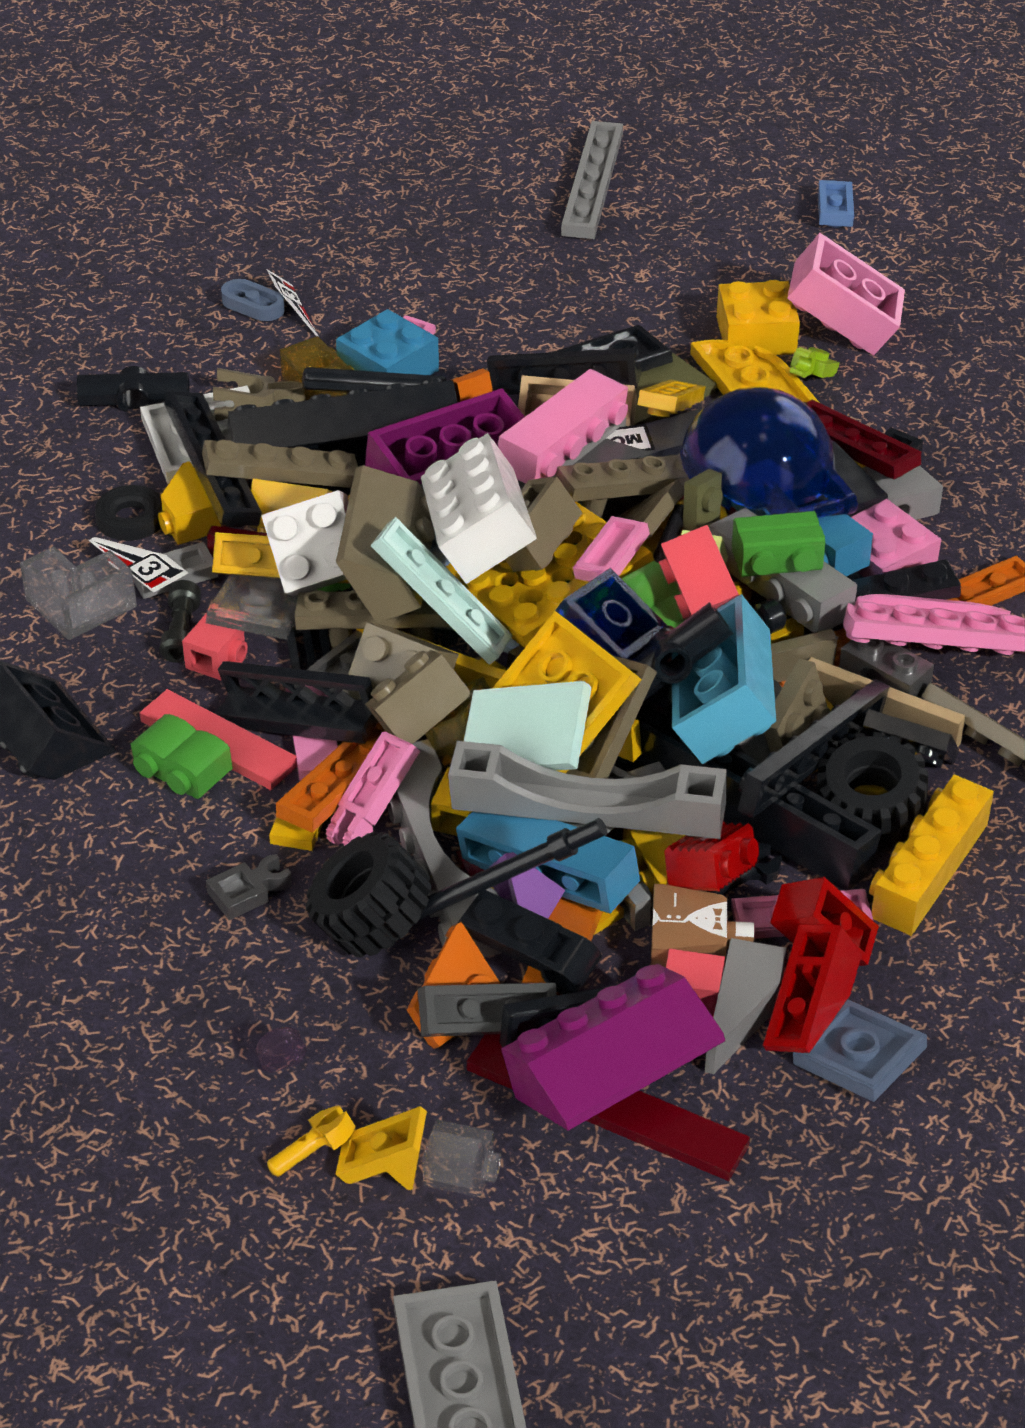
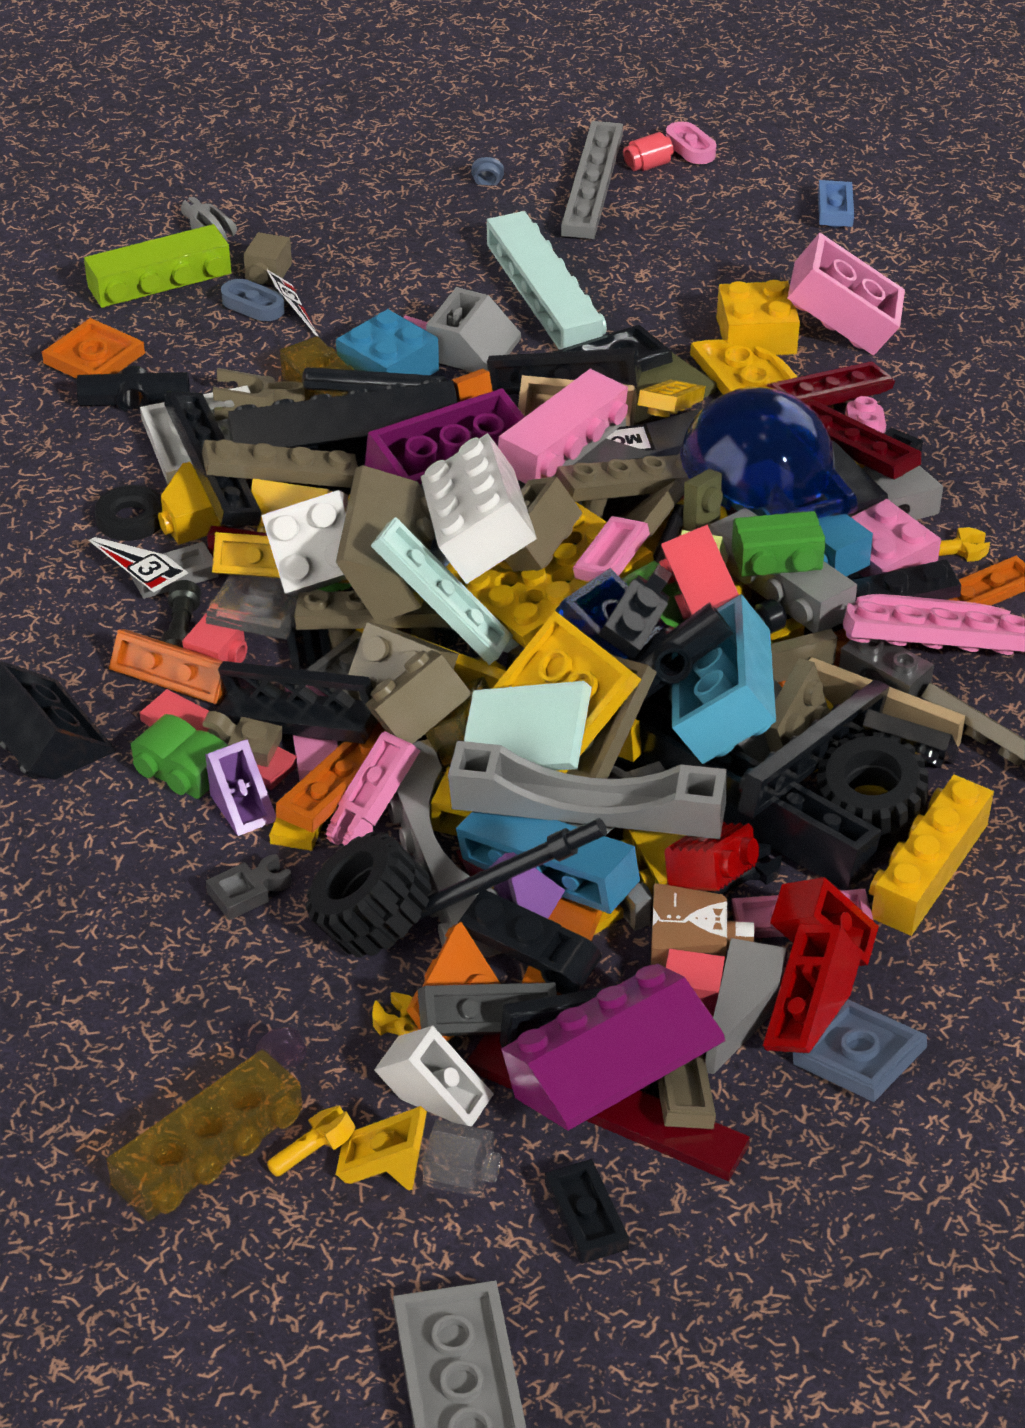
clear brick [20,547,137,640] -> none
lime plate [789,347,840,378] -> none
none -> orange plate [42,318,145,379]
none -> lime brick [84,224,232,308]
none -> clear yellow brick [106,1049,303,1222]
none -> orange tile [109,629,226,705]
none -> light grey arm [181,197,237,241]
none -> dark tan plate [203,711,282,767]
none -> medium lavender slope [205,739,276,836]
none -> dark tan brick [243,232,292,285]
none -> yellow bar [372,992,419,1036]
none -> white slope [374,1025,494,1129]
none -> light grey slope [426,287,521,372]
none -> sand blue plate [471,157,504,185]
none -> light aqua brick [487,211,607,350]
none -> black plate [545,1159,629,1264]
none -> black hinge [598,564,672,659]
none -> coral brick [623,132,674,171]
none -> dark tan tile [657,1054,716,1129]
none -> bright pink plate [666,122,716,164]
none -> dark red tile [765,361,895,412]
none -> bright pink plate [845,396,886,433]
none -> yellow bar [939,527,990,562]

